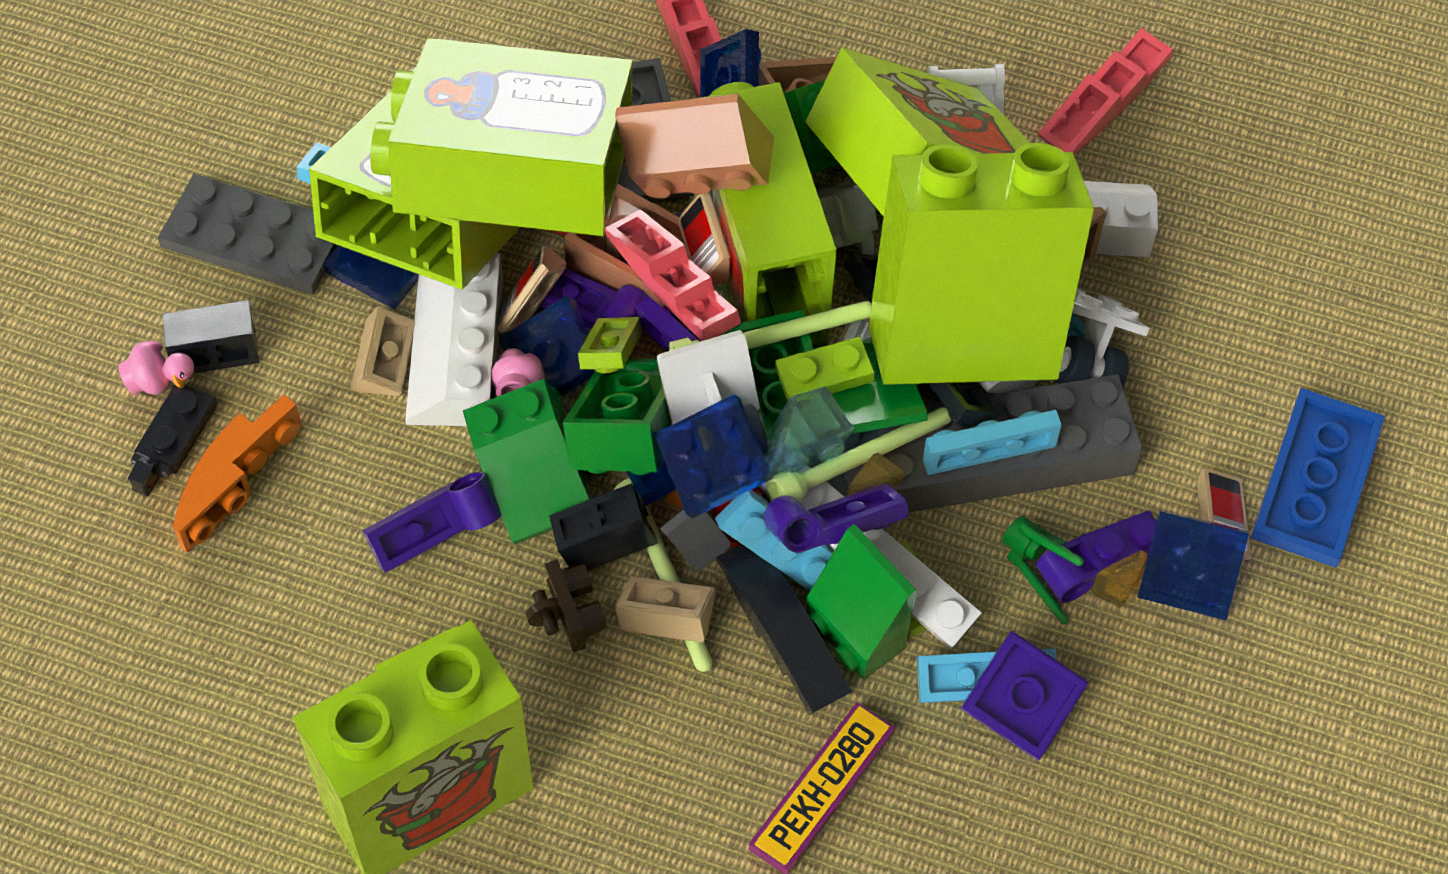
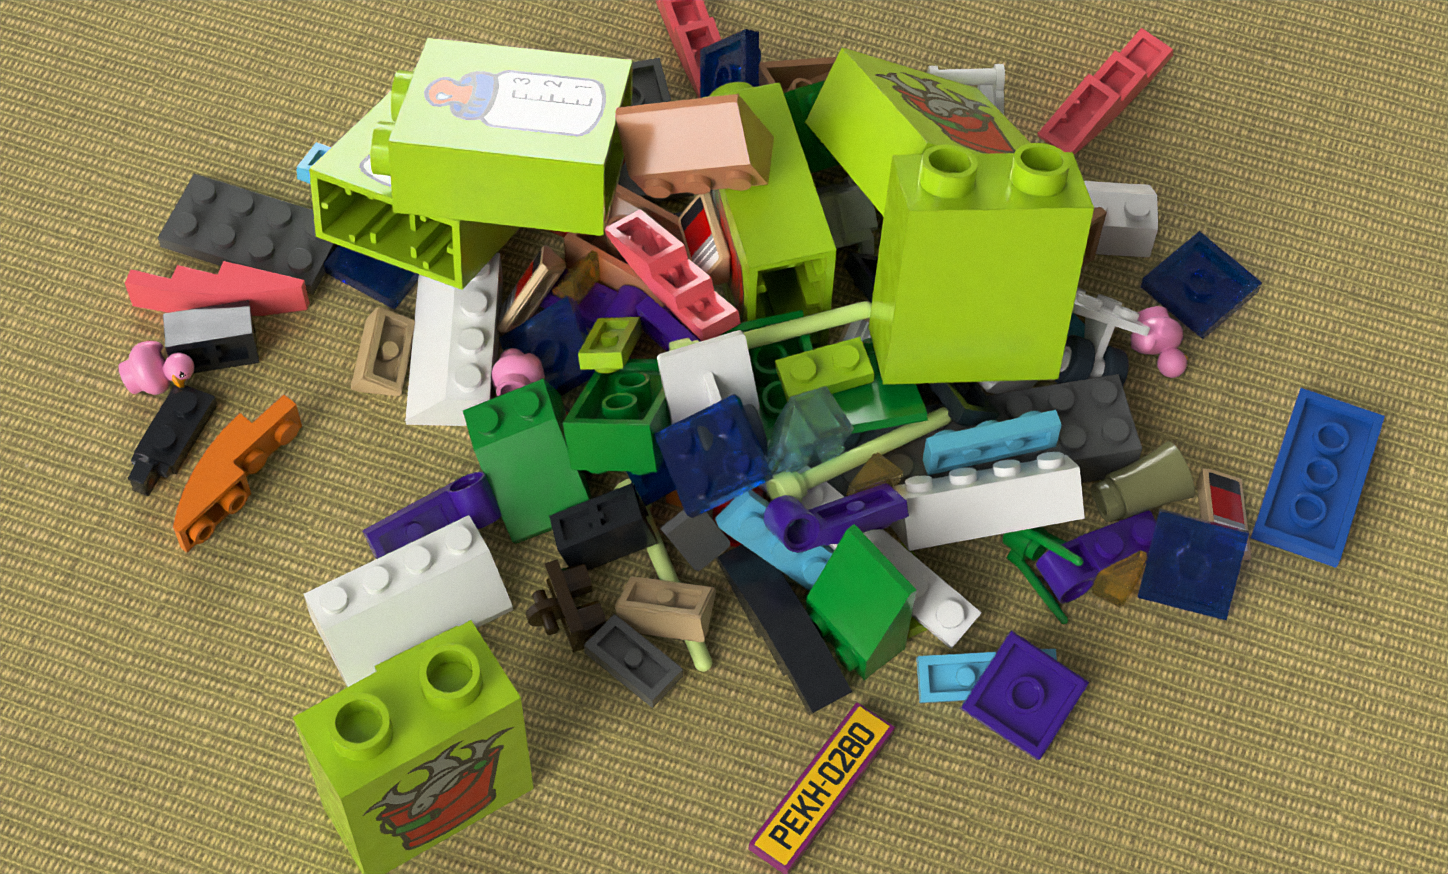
none -> coral slope [125,261,310,316]
none -> white slope [304,515,513,687]
none -> clear yellow slope [552,250,600,307]
none -> dark grey plate [584,614,683,708]
none -> white slope [890,452,1085,551]
none -> olive plant [1091,441,1195,522]
none -> bright pink animal [1131,306,1188,378]
none -> clear blue plate [1140,231,1262,339]

